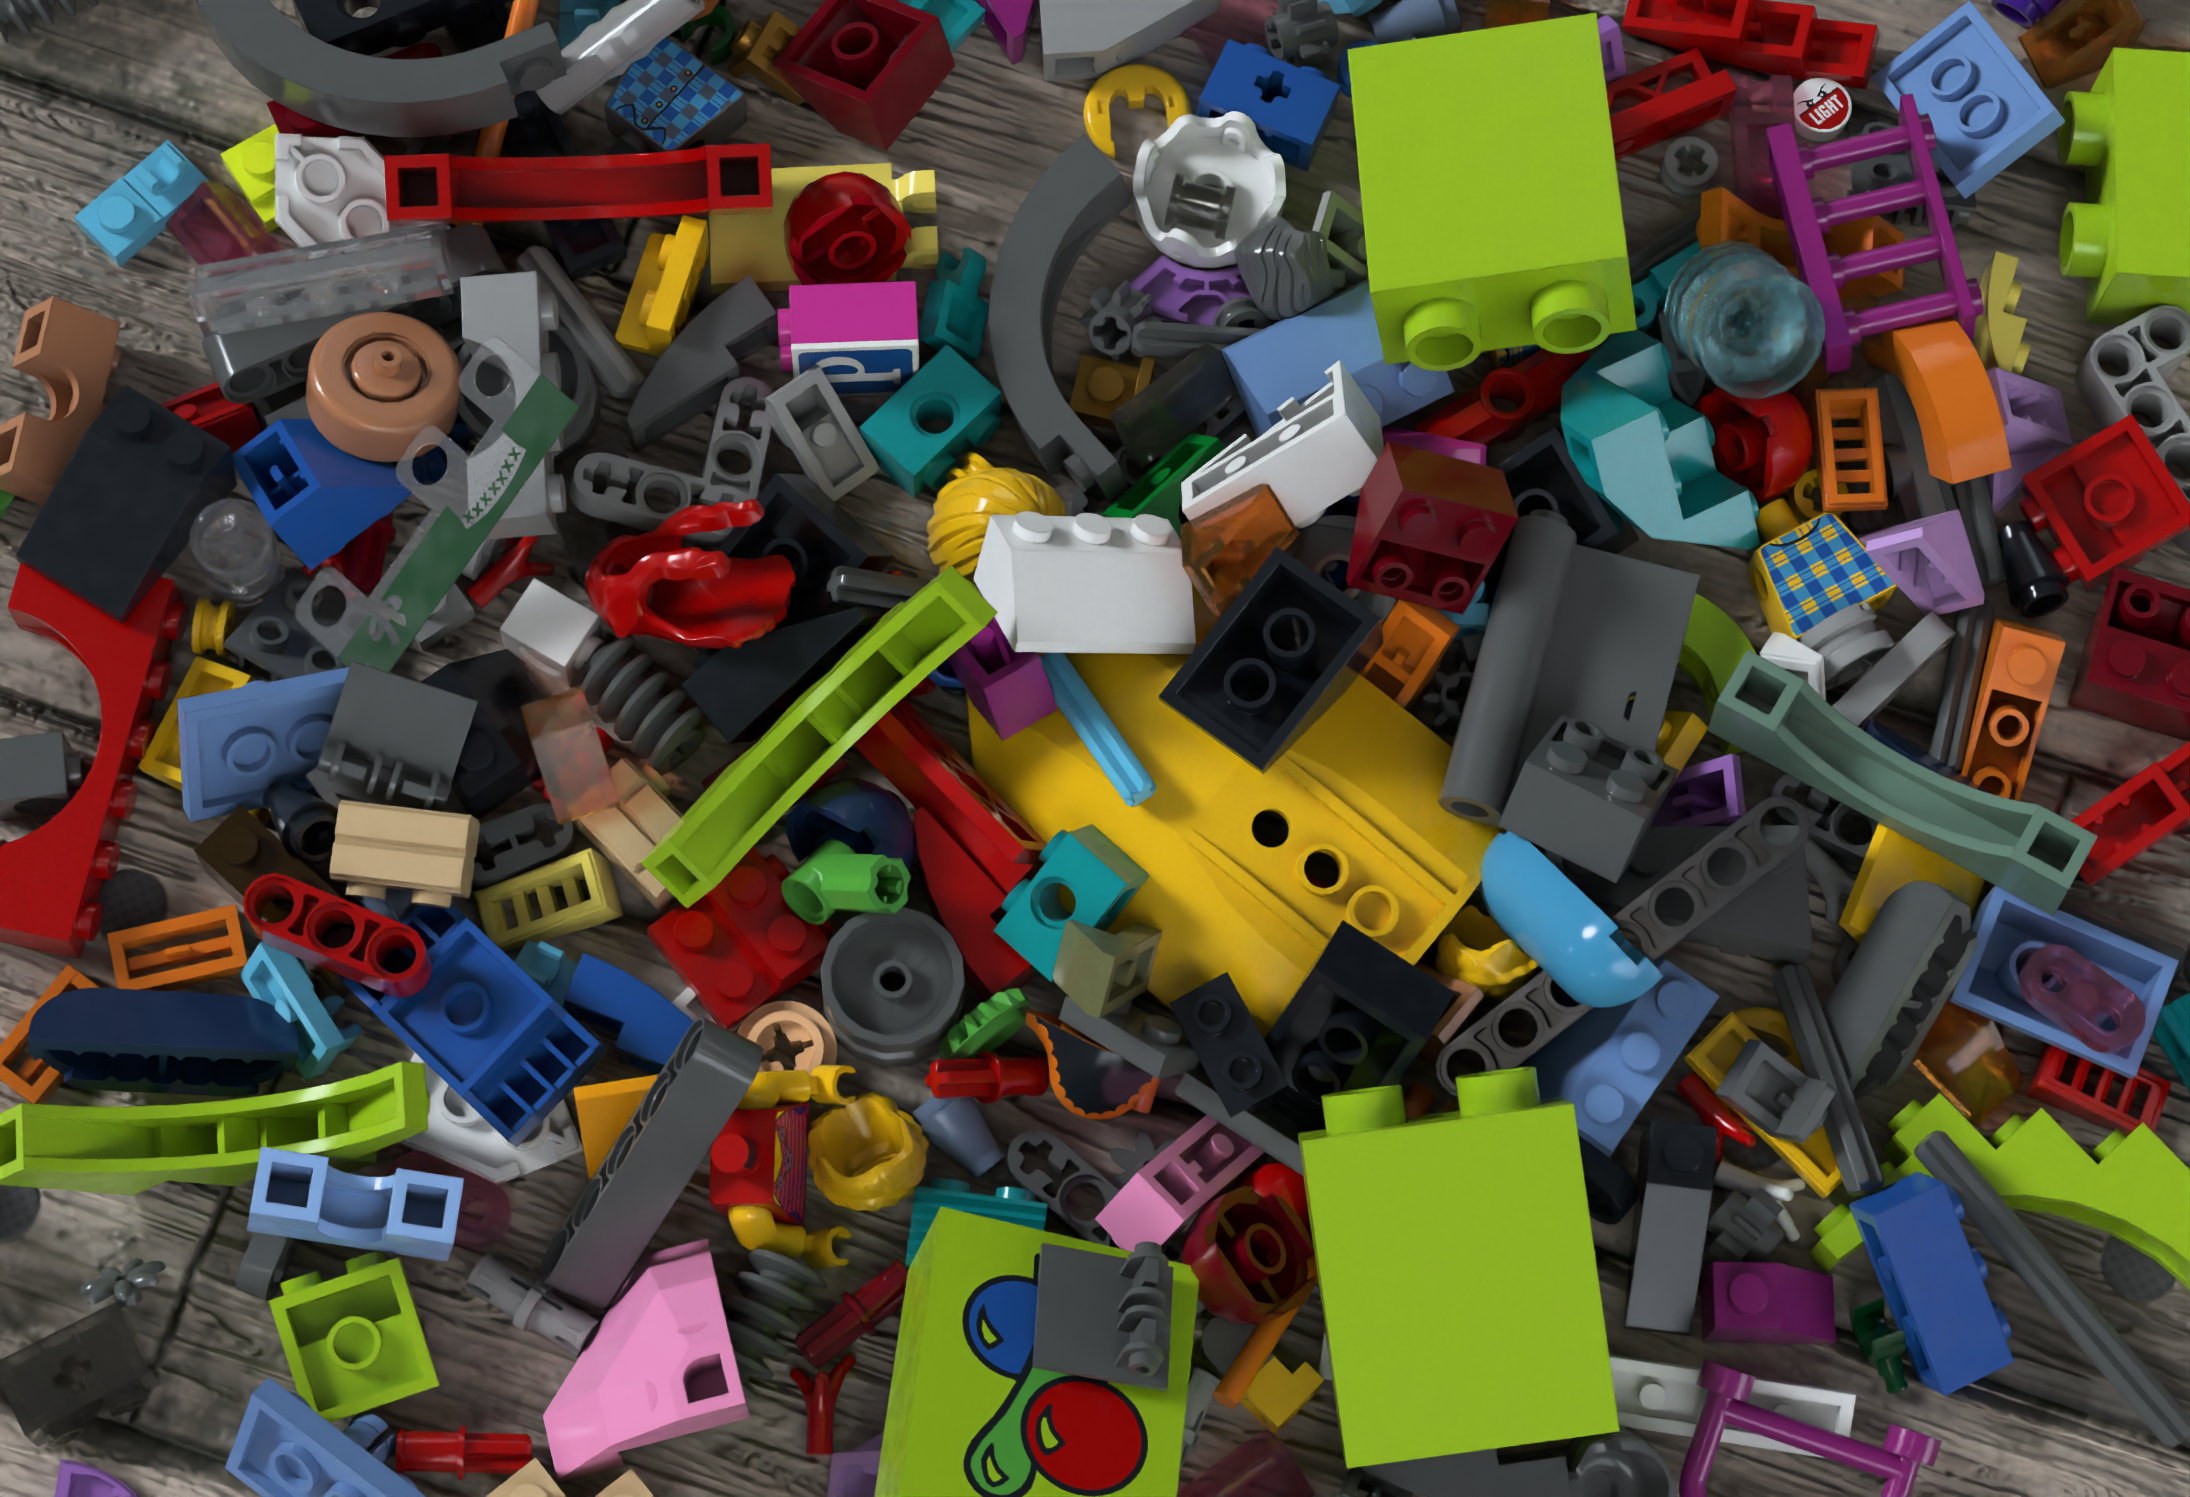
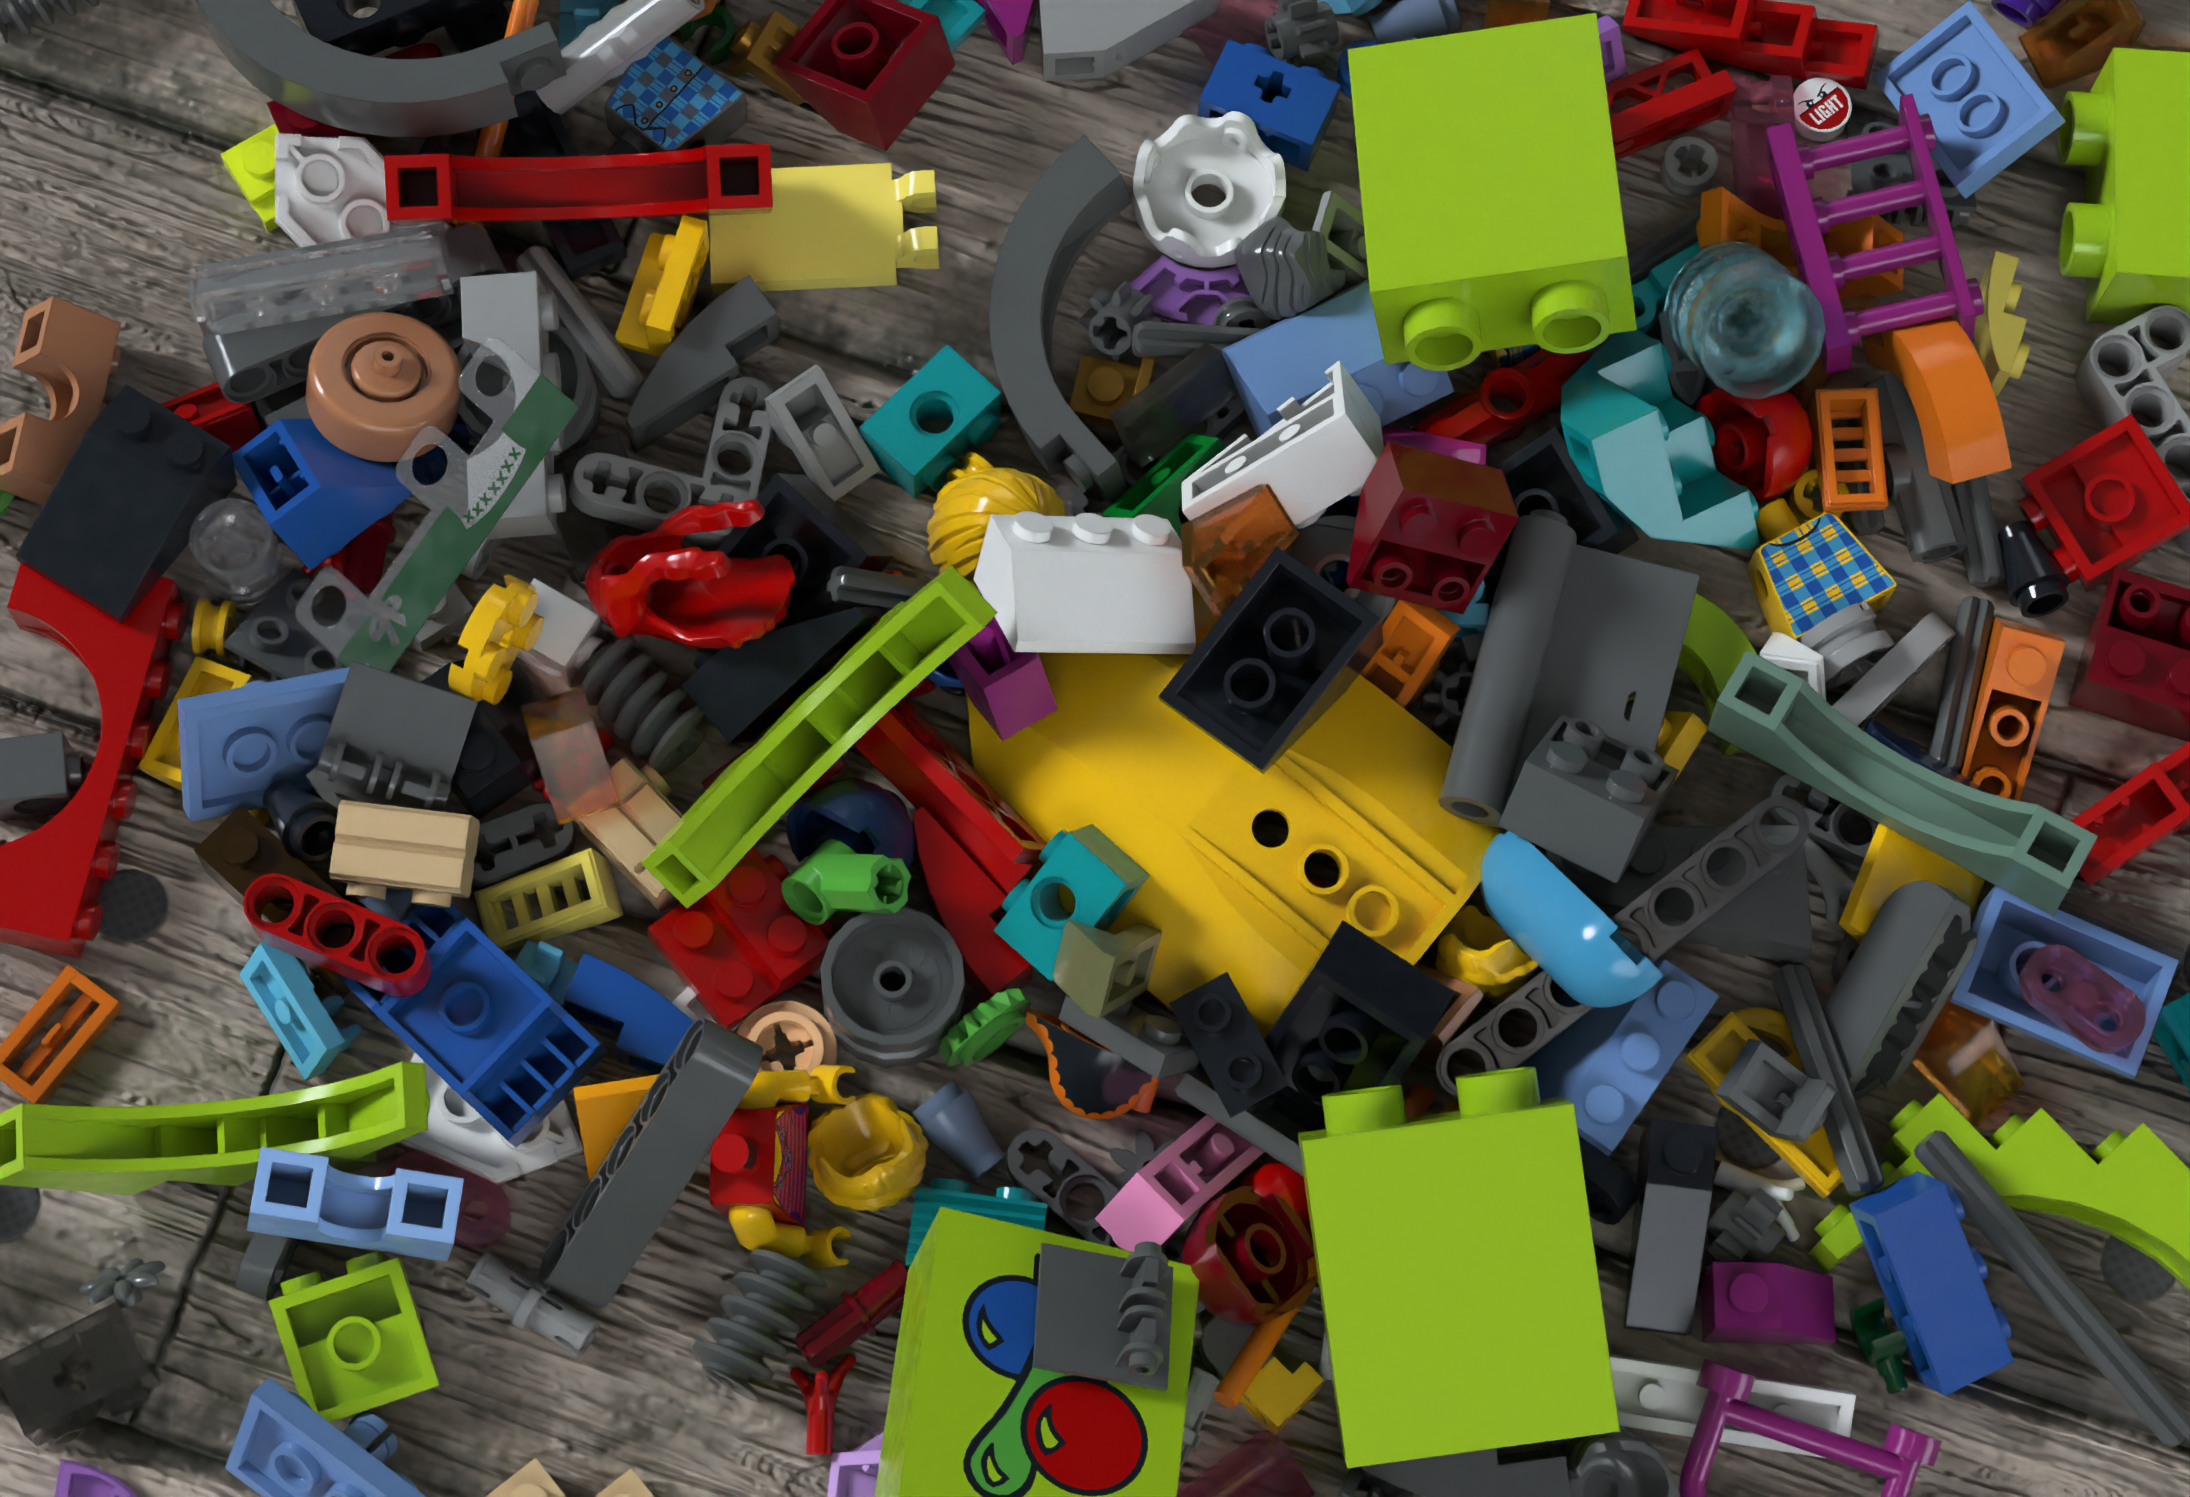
dark blue brick [28,988,299,1097] -> none
medium azure plate [74,140,212,267] -> none
orange tile [107,904,249,991] -> none
clear pink slope [165,181,295,299] -> none
red axle [396,1425,532,1480] -> none
red bar [465,535,554,609] -> none
bright pink brick [543,1238,750,1483] -> none
piece [778,281,919,397] -> none
red cylinder [784,171,911,285] -> none
teal plate [918,247,990,362] -> none
red axle [925,1051,1050,1104] -> none
medium azure axle [1040,653,1156,807] -> none
yellow head [1083,64,1192,159] -> none
clear smoke bush [1164,173,1237,240] -> none
medium lavender slope [1650,754,1746,827] -> none
red bar [1675,1072,1756,1164] -> none
lavender slope [1855,509,1985,616] -> none
lavender slope [1986,367,2073,516] -> none
red slope [2027,1043,2171,1136] -> none
none -> yellow plate [448,574,544,705]

